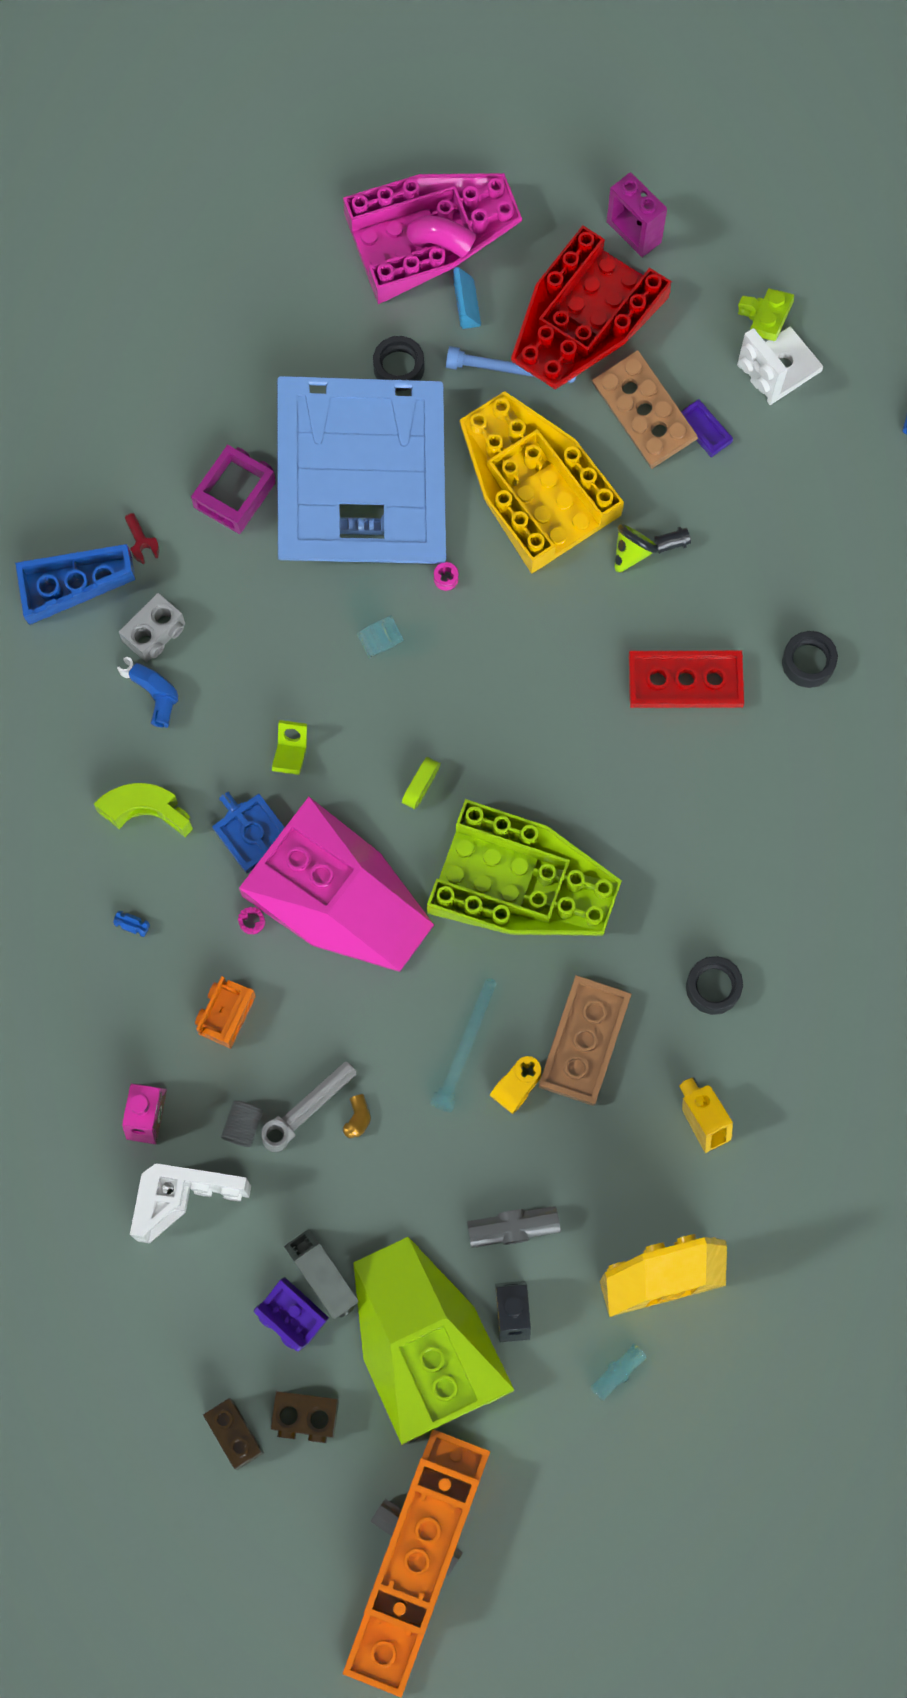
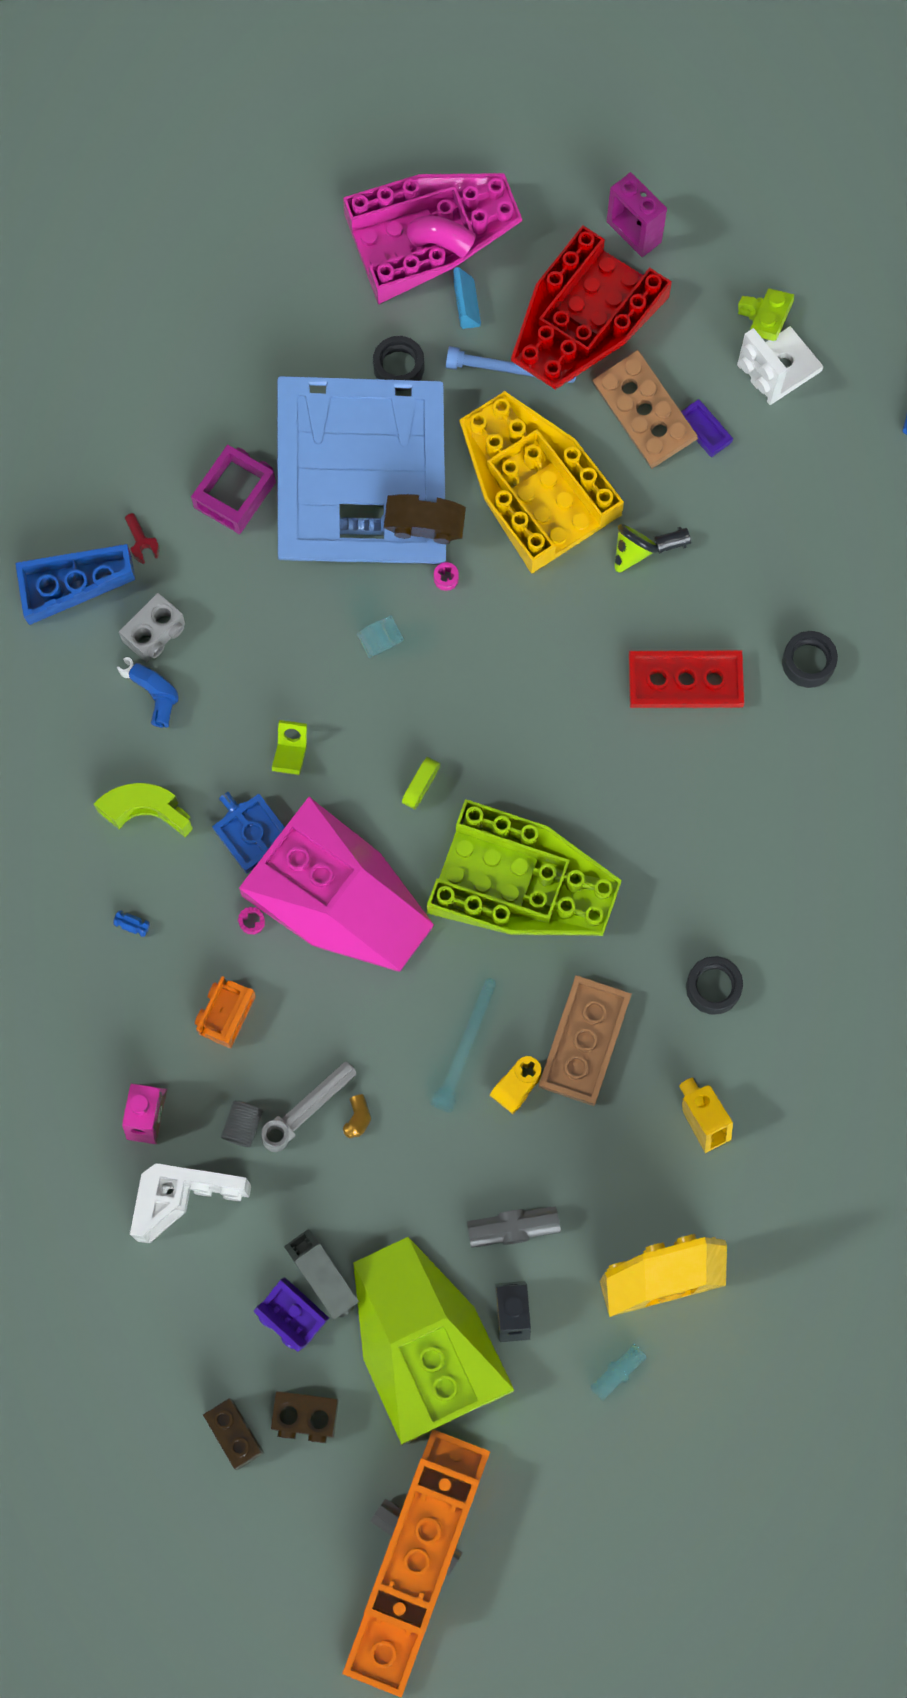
none -> dark brown brick [383,494,466,544]

